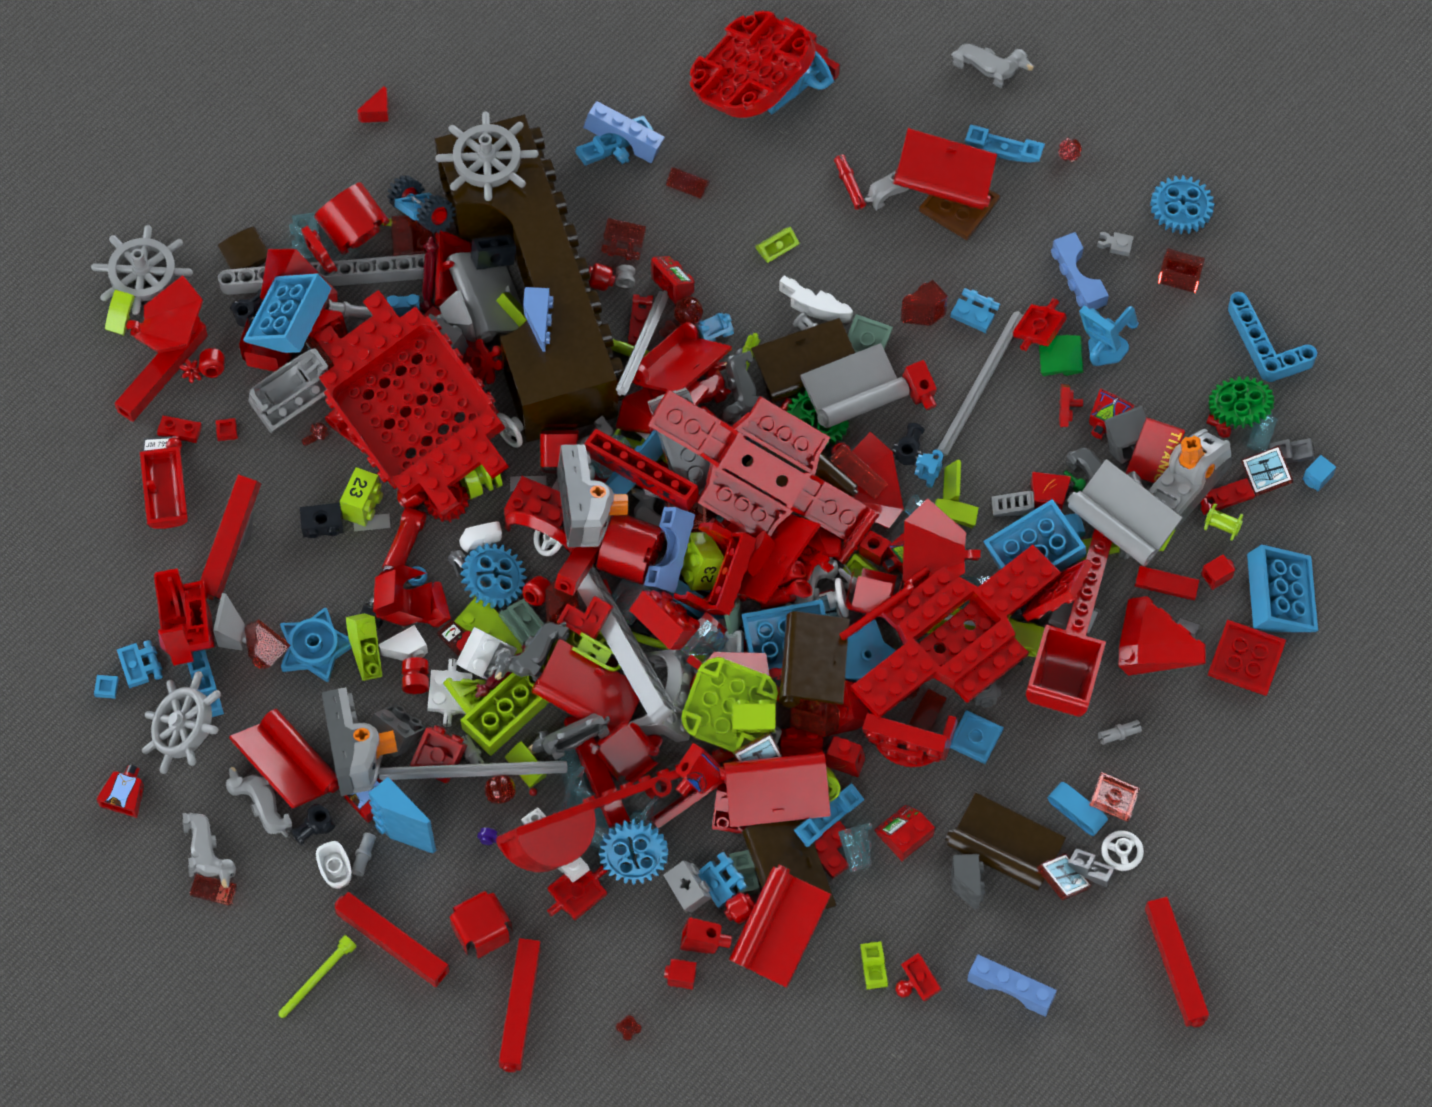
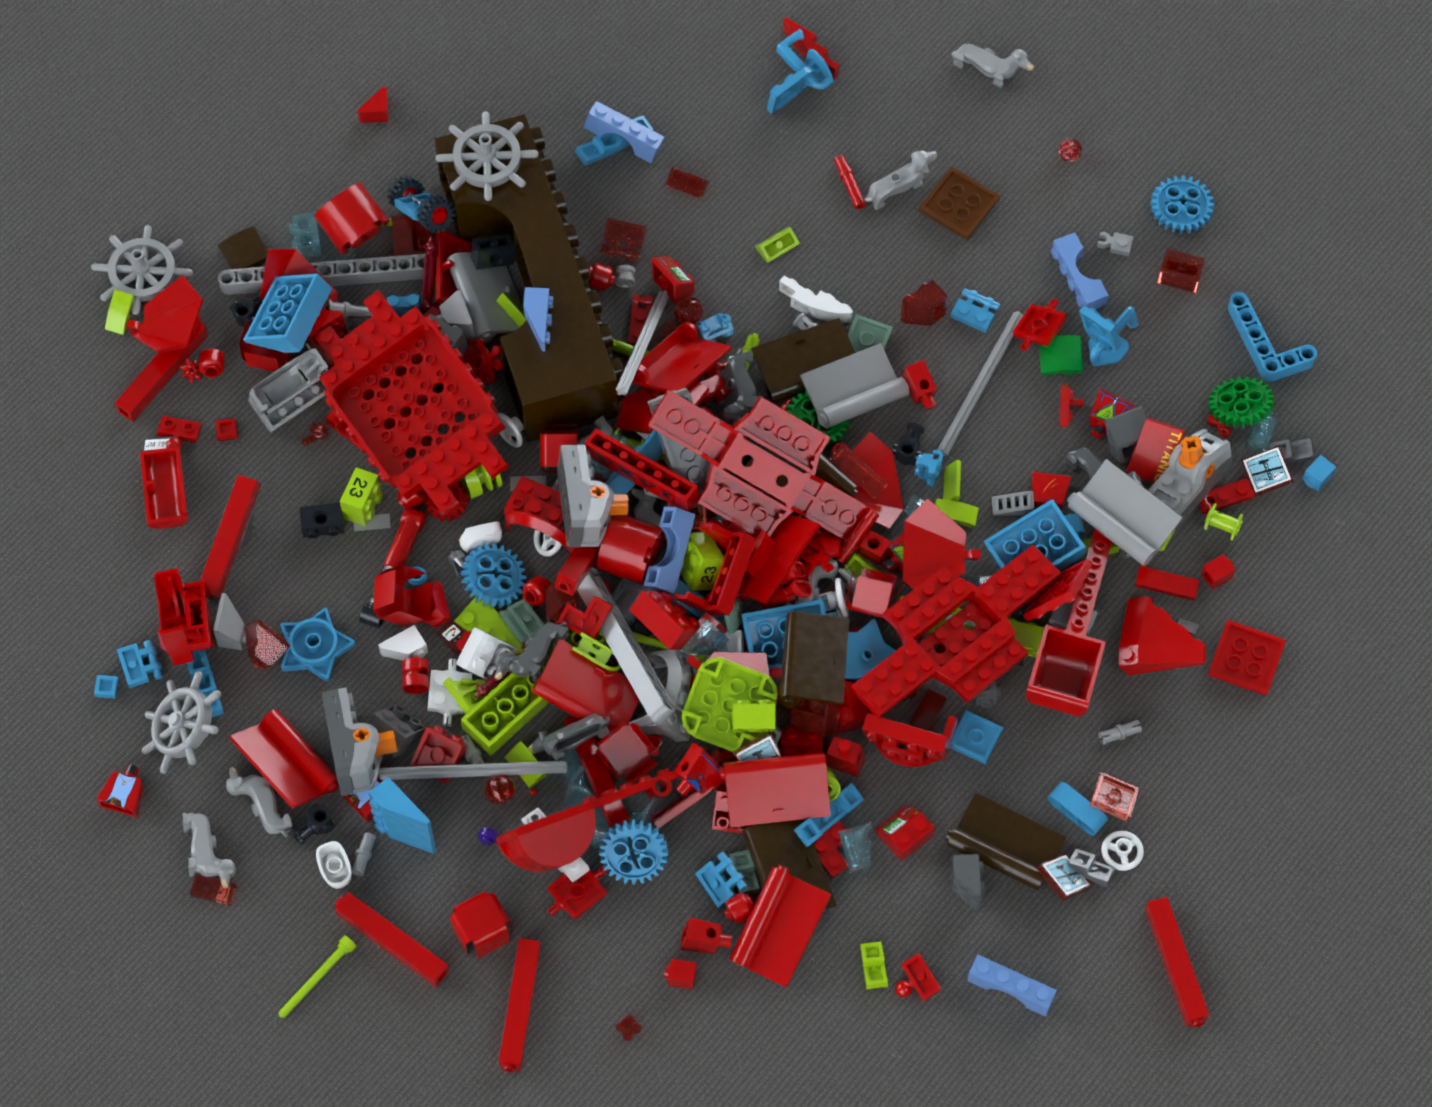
red plate [301,226,338,273] -> none
lime slope [346,613,382,681] -> none
dark azure plate [613,146,630,165] -> none
light grey brick [664,860,712,912] -> none
red plate [689,11,815,118] -> none
red piece [839,566,930,640] -> none
red door [893,128,997,210] -> none
dark azure slope [965,125,1045,162] -> none
green hand [1064,470,1086,493] -> none
dark azure slope [1247,545,1318,632] -> none

